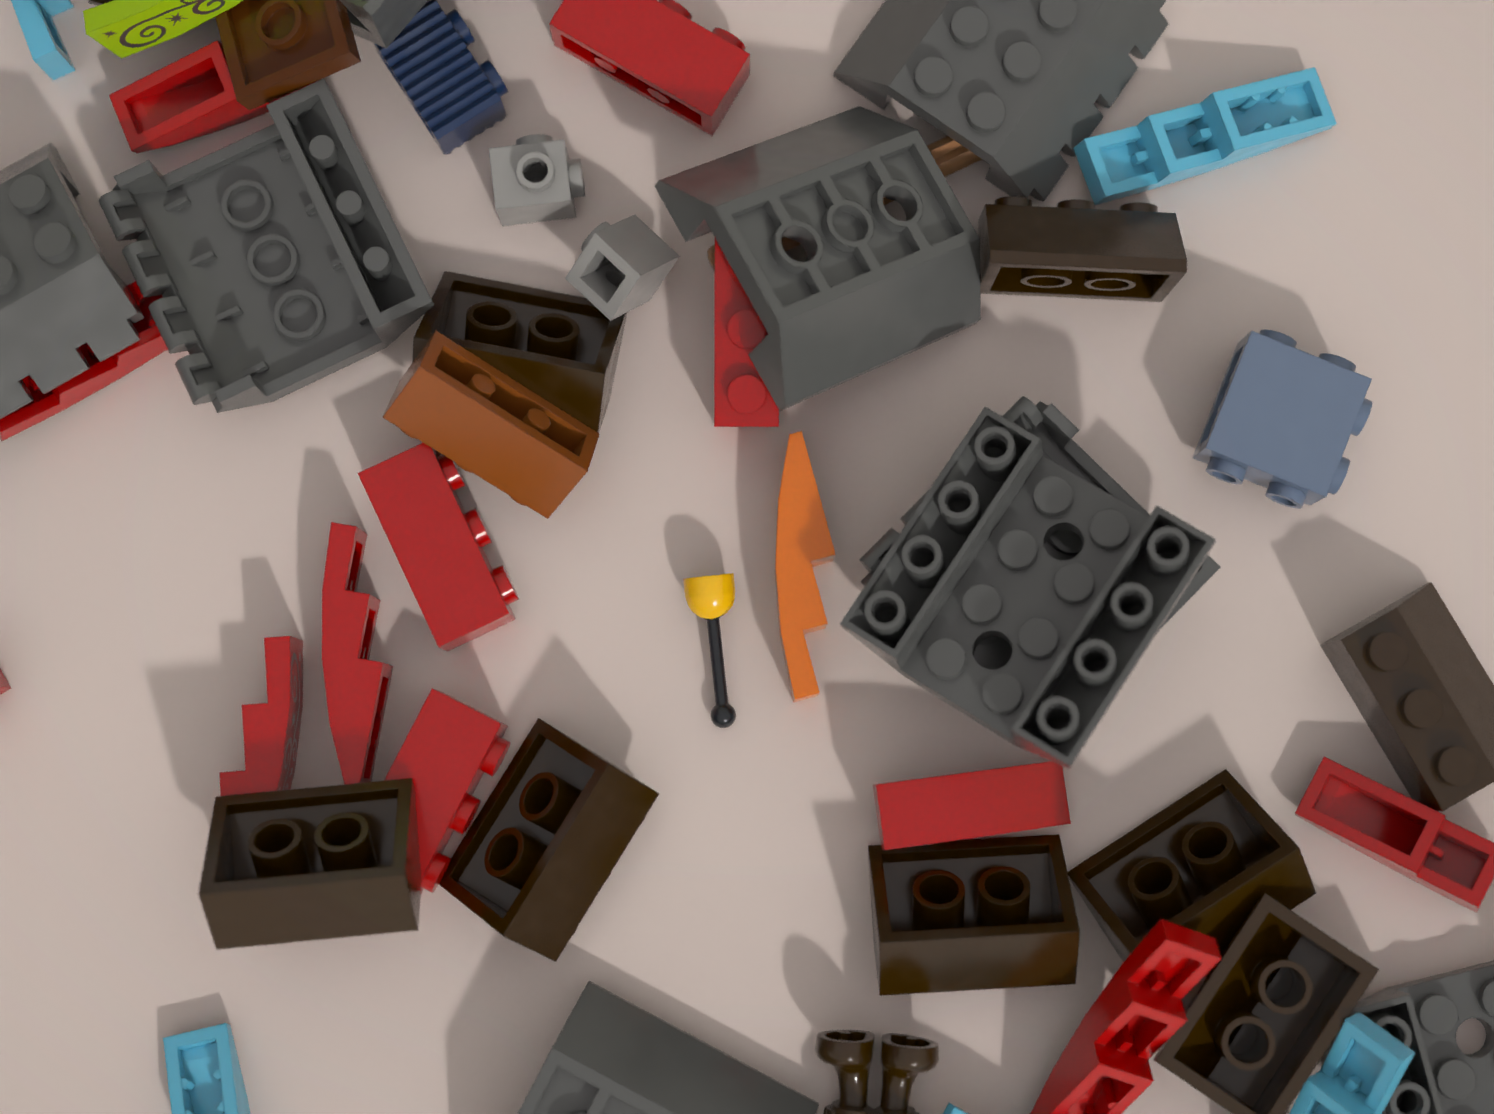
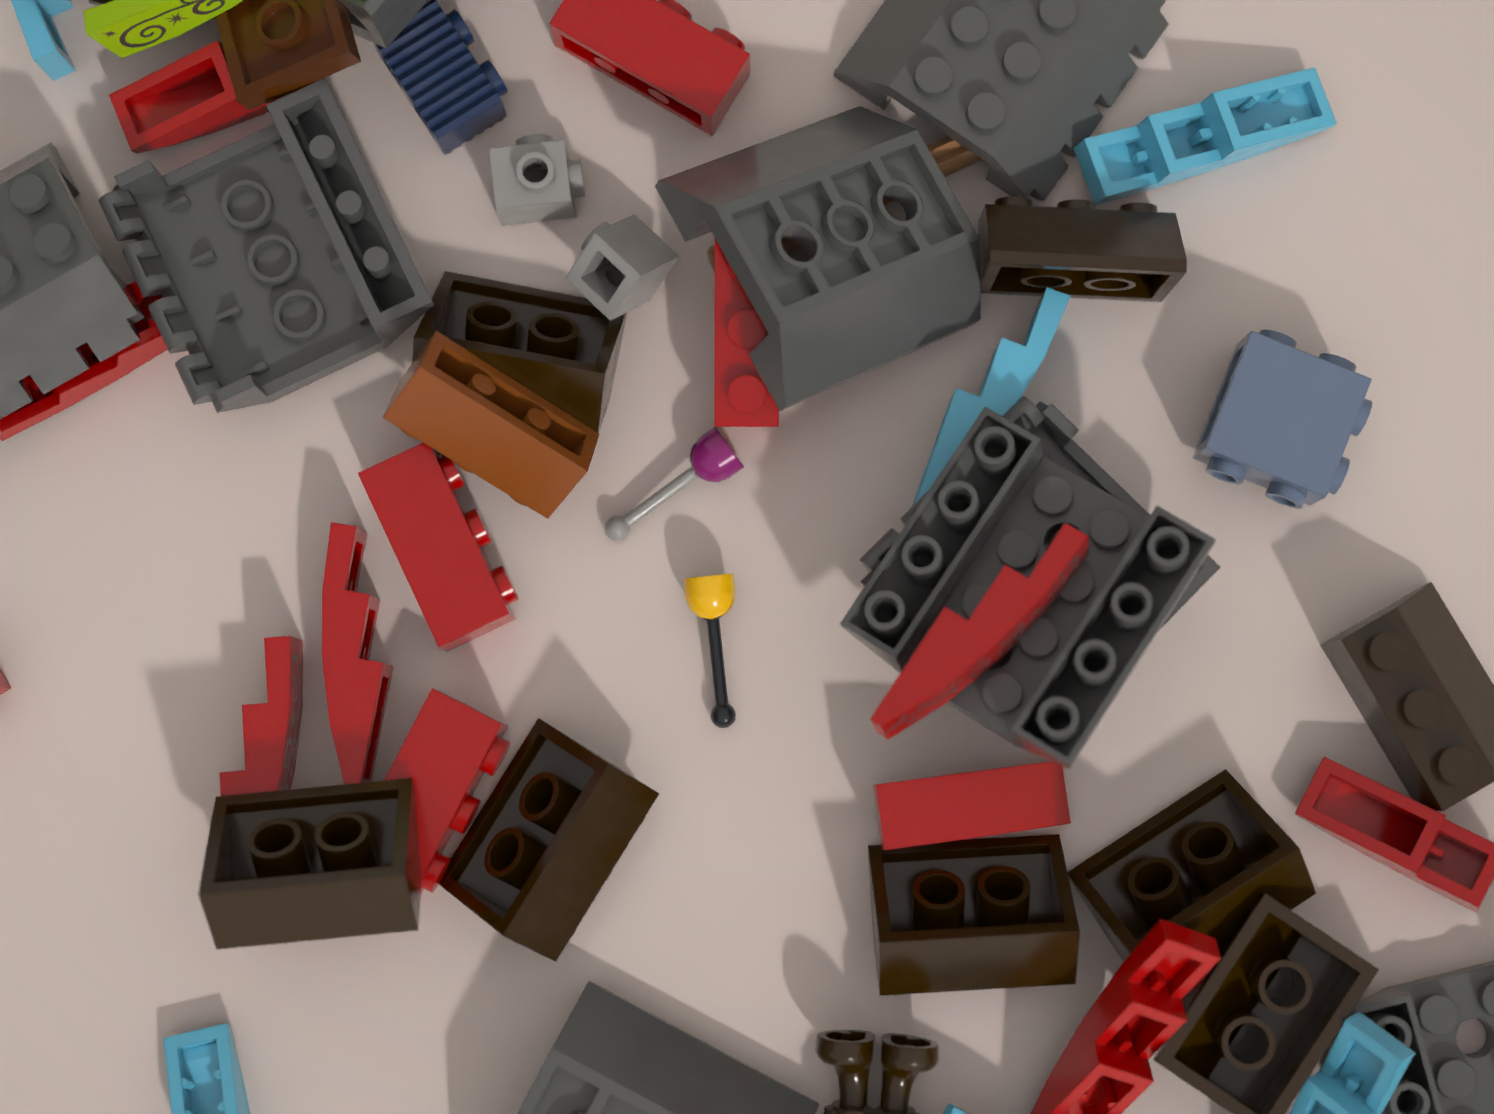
orange slope [774,431,836,702] -> none
none -> hinge [605,427,744,541]
none -> red slope [870,523,1089,740]
none -> medium azure slope [912,287,1071,506]

